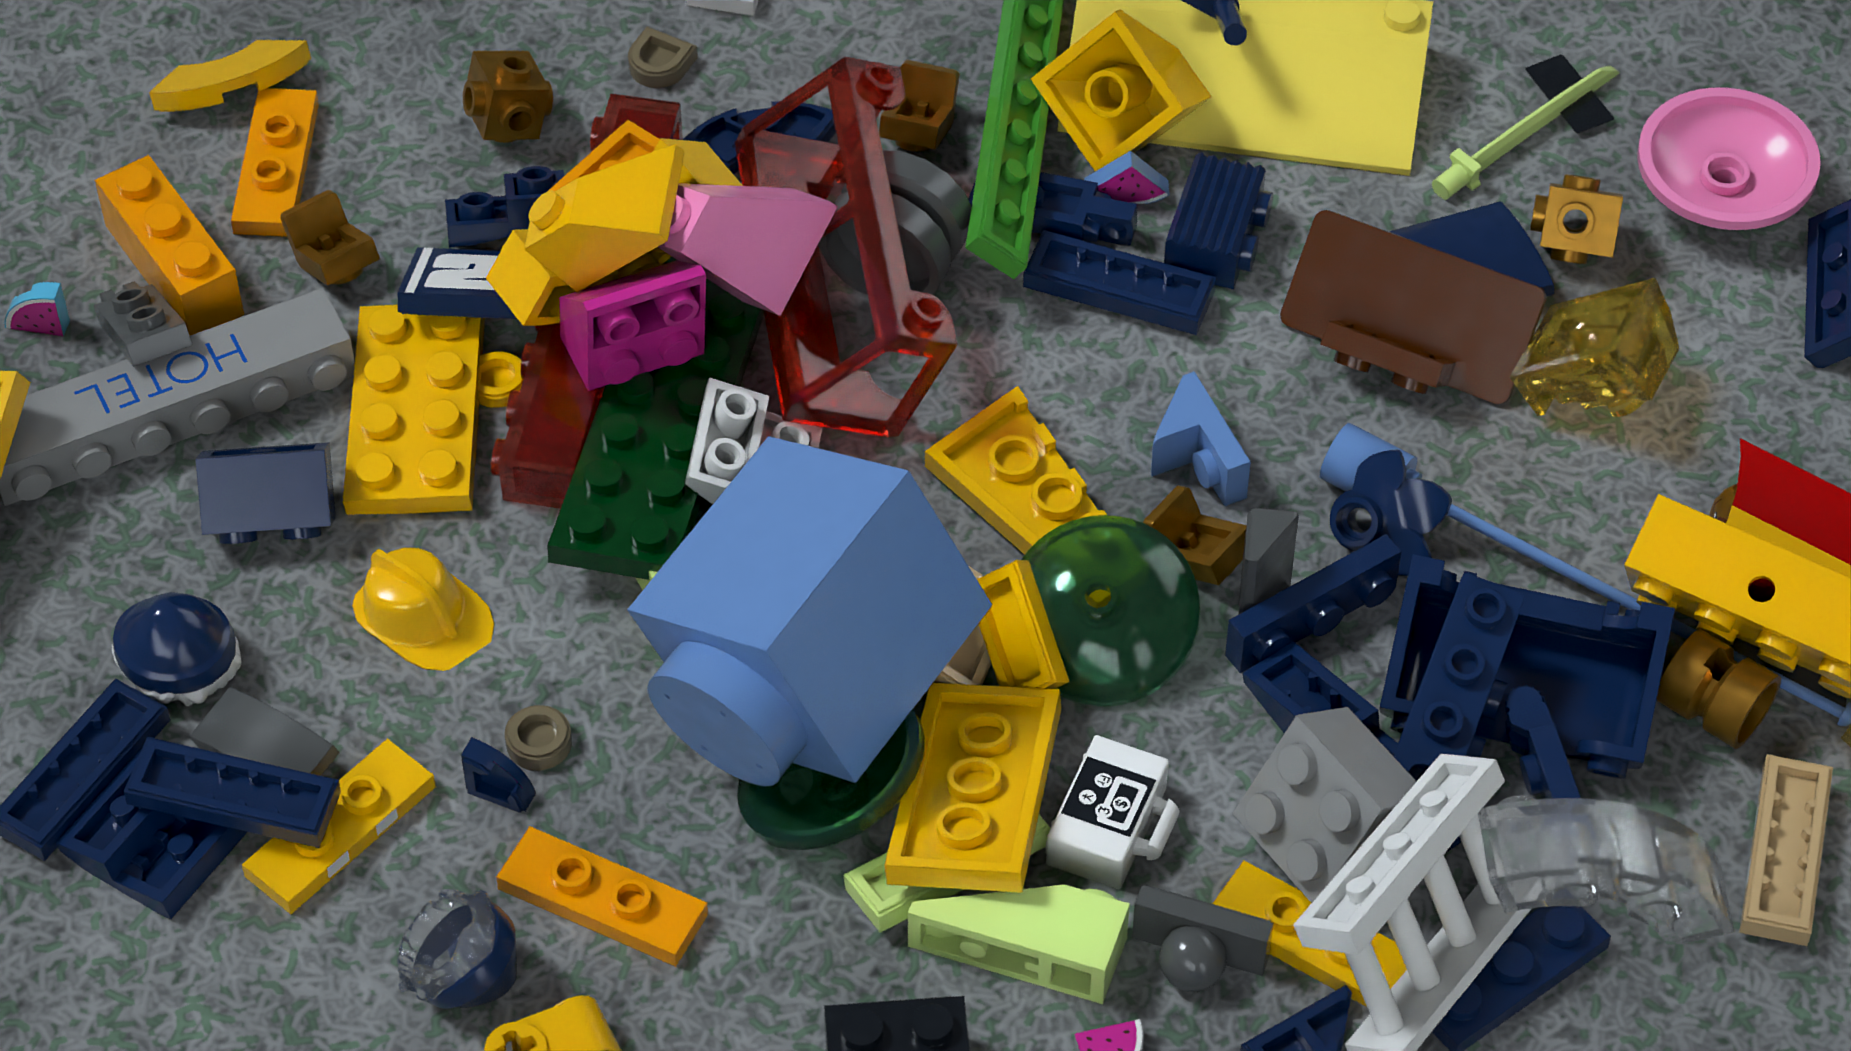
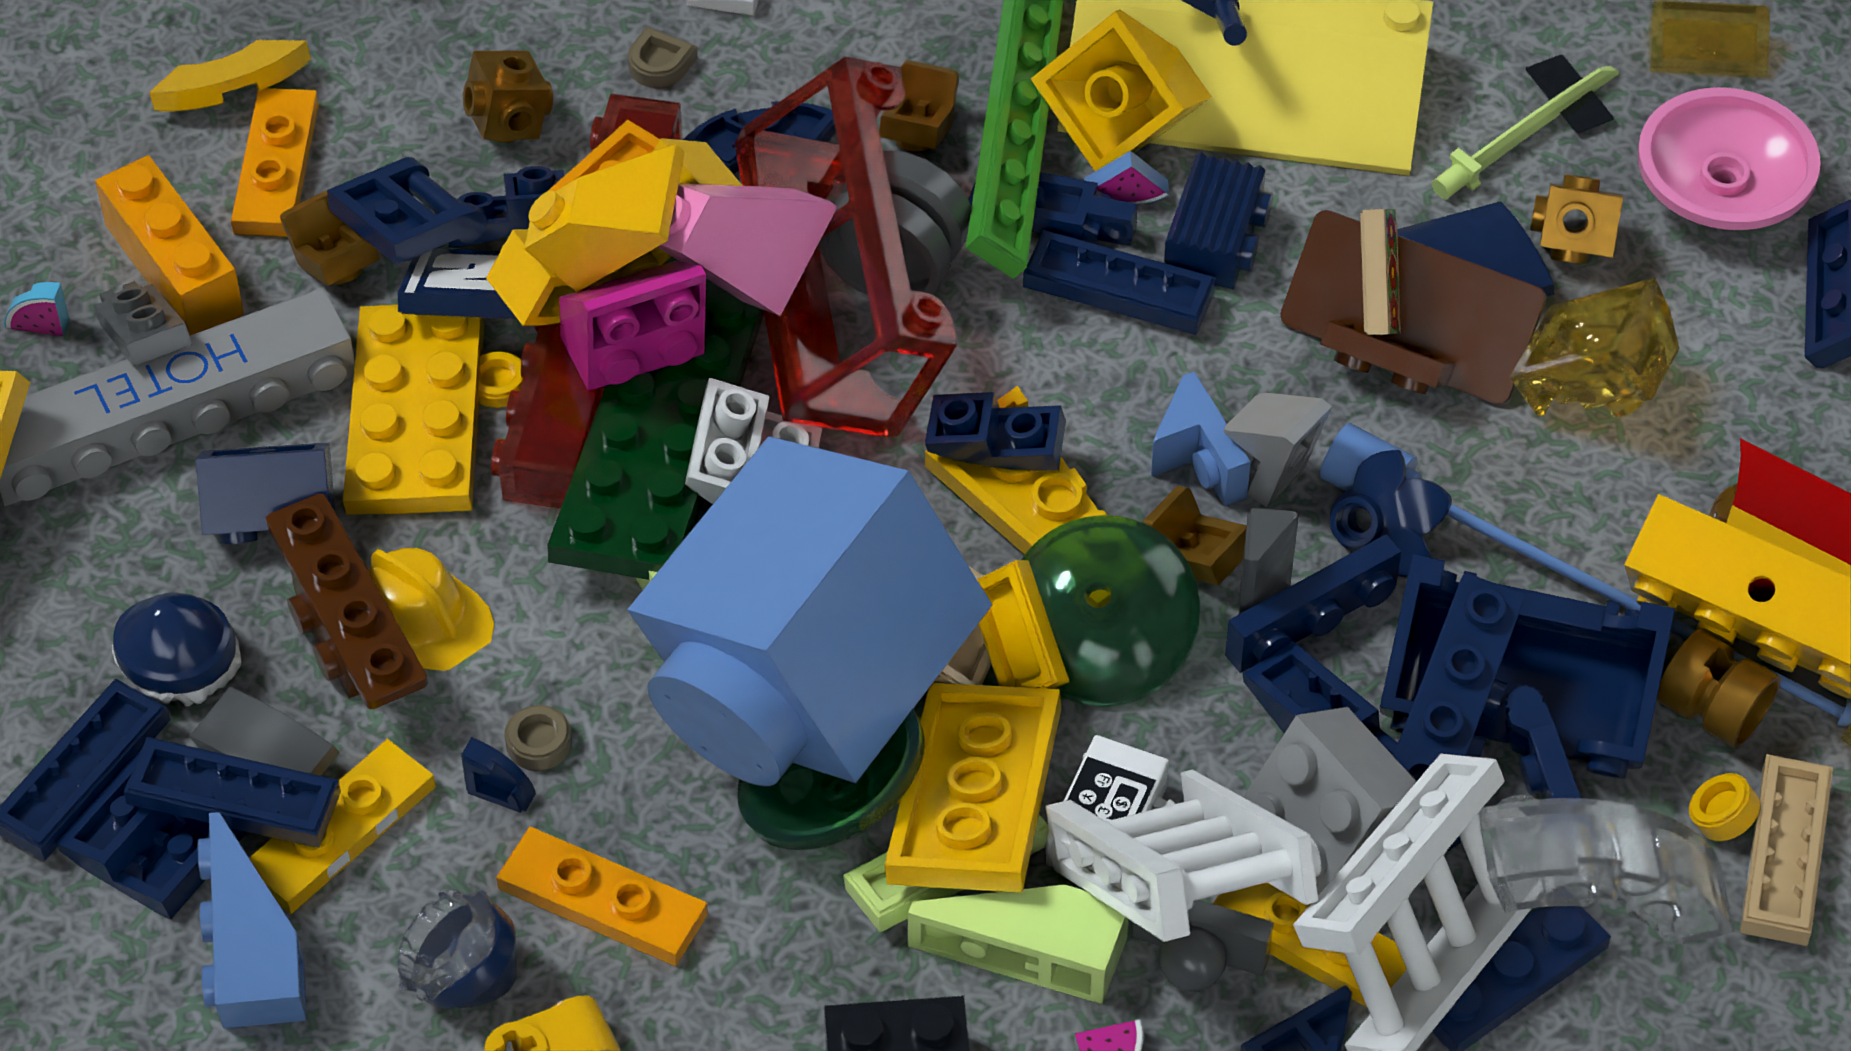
none -> medium blue slope [198,812,307,1029]
none -> reddish brown bracket [265,494,428,709]
none -> dark blue plate [327,157,488,265]
none -> dark blue slope [925,392,1066,471]
none -> white fence [1046,770,1321,942]
none -> light grey slope [1224,393,1332,507]
none -> tan tile [1360,209,1401,335]
none -> clear yellow slope [1648,0,1770,77]
none -> yellow tile [1689,773,1760,841]

